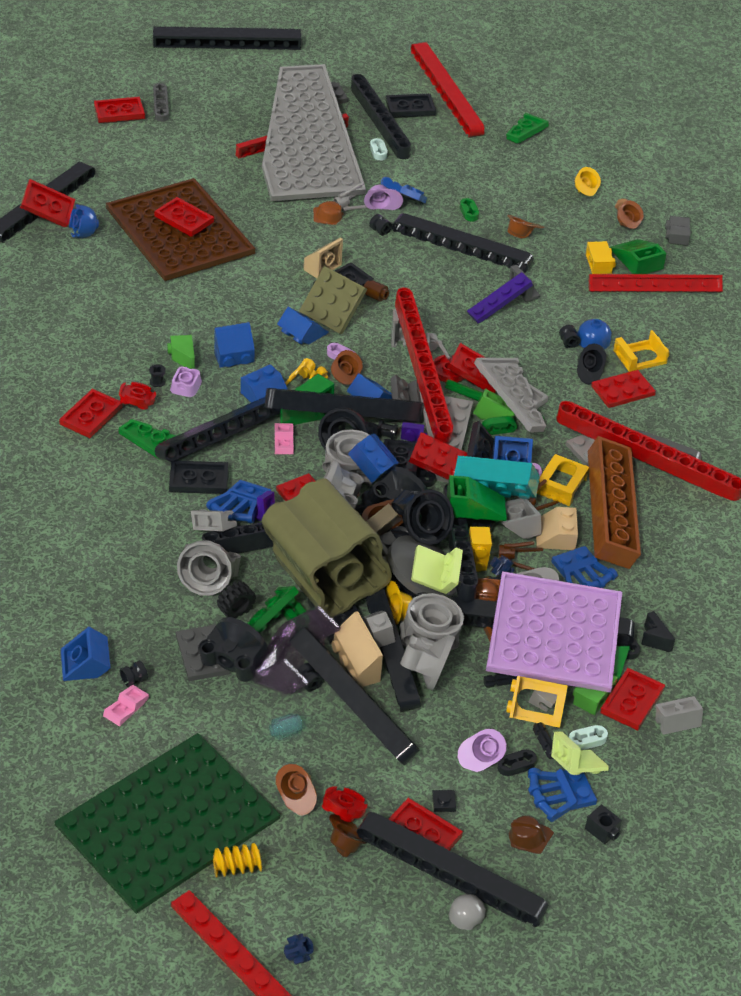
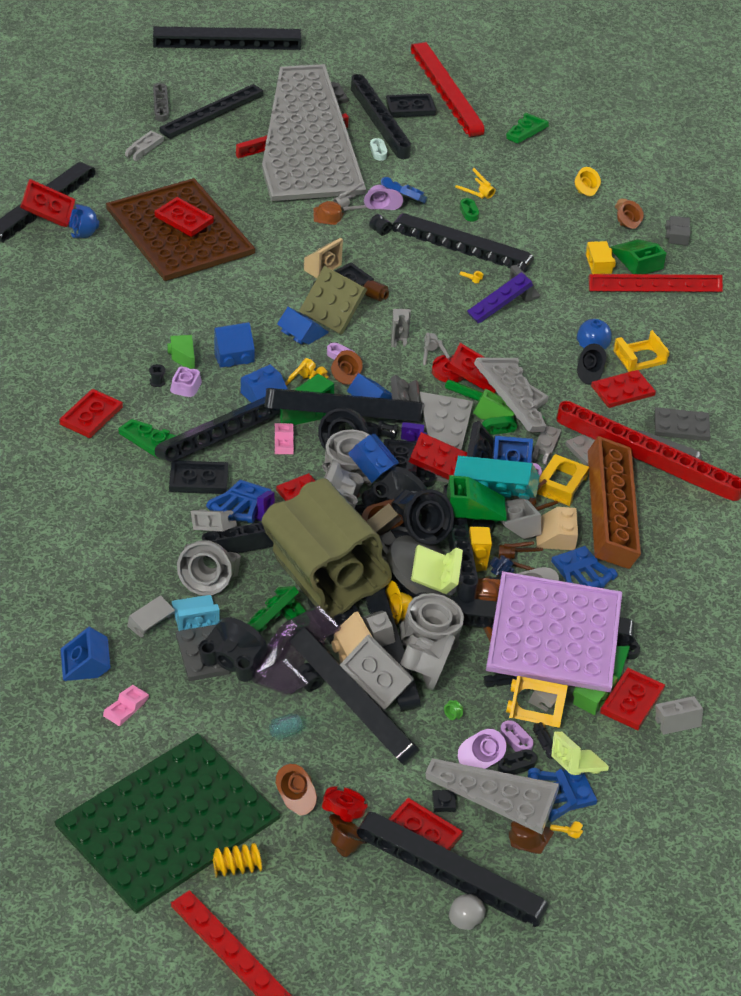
red plate [94,97,145,123] -> none
red plate [119,382,156,410] -> none
black wheel [119,660,148,688] -> none
black tyre [217,581,256,619] -> none
dark blue gear [284,933,314,965] -> none
red beam [395,287,453,444] -> none
dark orange piece [507,215,544,238] -> none
black wheel [559,325,581,348] -> none
light aqua beam [569,725,608,750] -> none
black brick [585,804,622,844] -> none
black slope [641,611,675,652] -> none
none -> light grey hinge [125,131,164,161]
none -> light grey hinge [127,595,175,638]
none -> black plate [159,84,264,139]
none -> medium azure bracket [172,595,220,631]
none -> light grey plate [340,634,414,710]
none -> light grey wing [426,758,559,834]
none -> bright green plate [444,700,463,720]
none -> yellow plant [455,168,496,199]
none -> yellow hand [460,271,483,283]
none -> lavender beam [500,721,533,752]
none -> light grey hinge [531,426,562,465]
none -> yellow hand [550,821,583,839]
none -> dark grey plate [654,407,710,441]

